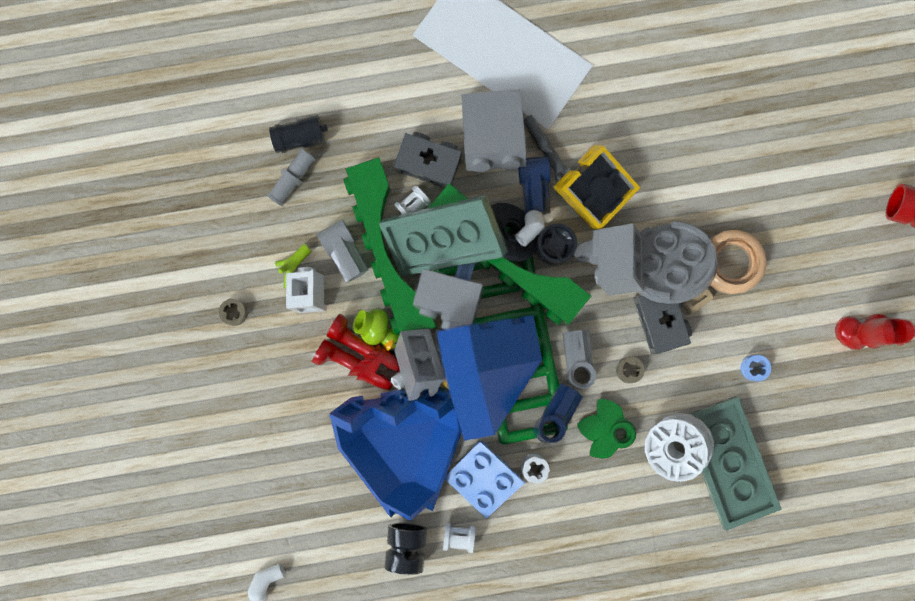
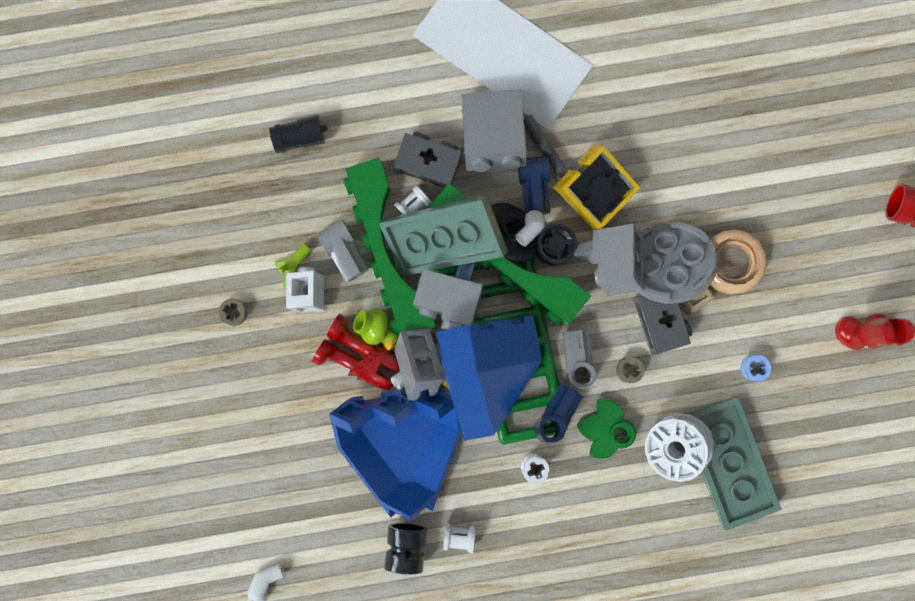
light grey pin [267,148,317,206] -> none
light blue hinge [445,441,525,519] -> none

